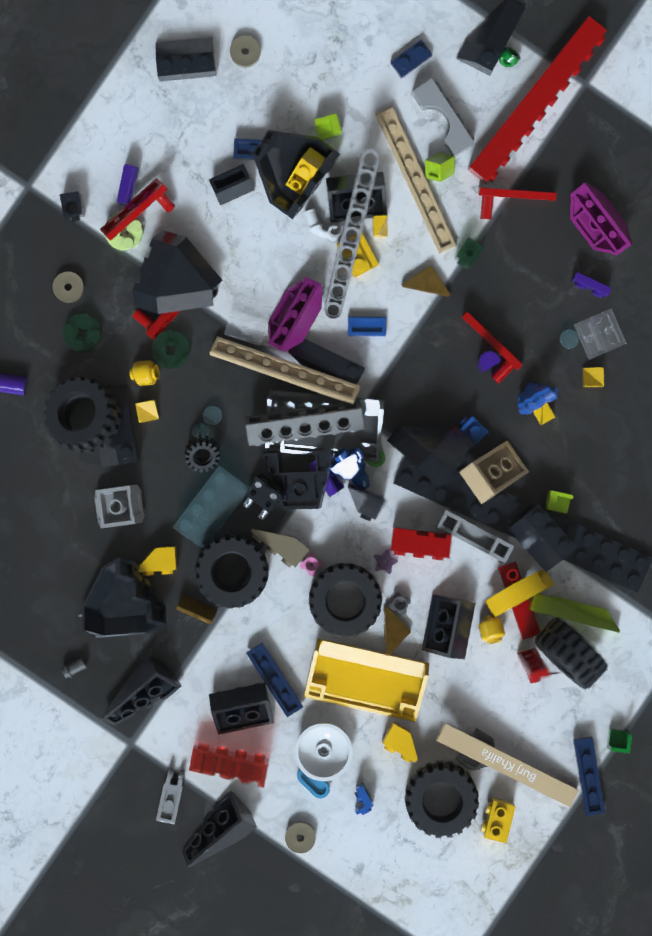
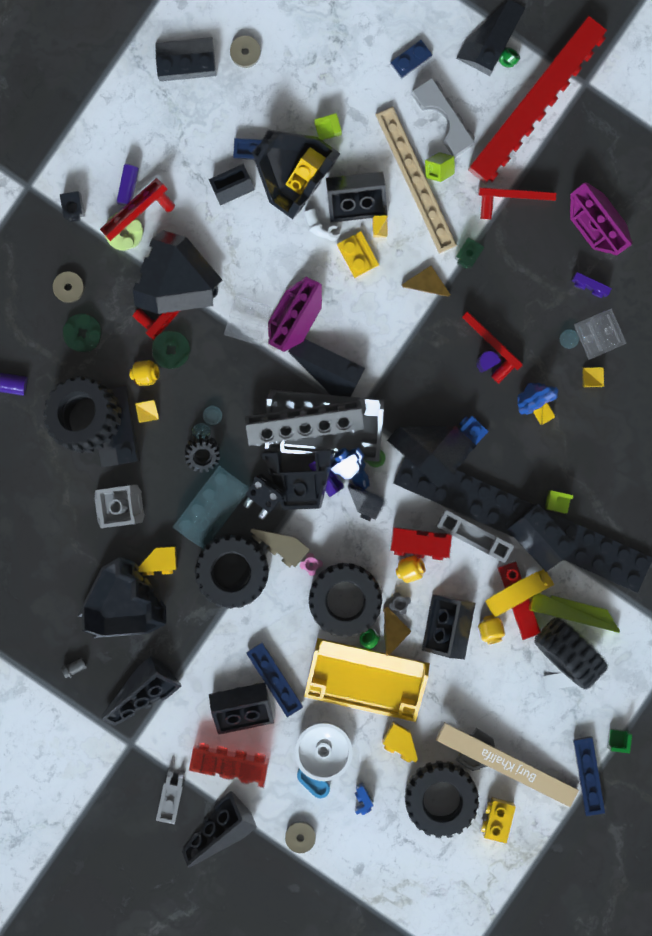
pearl gold slope [176,595,217,624] -> none
tan tile [210,336,360,405] -> none
light grey beam [324,148,379,319] -> none
blue tile [348,316,386,337] -> none
clear purple plate [373,549,398,574] -> none
tan slope [460,441,529,504] -> none
red piece [517,648,550,683] -> none
none -> green tile [359,629,380,650]
none -> yellow head [396,556,426,583]

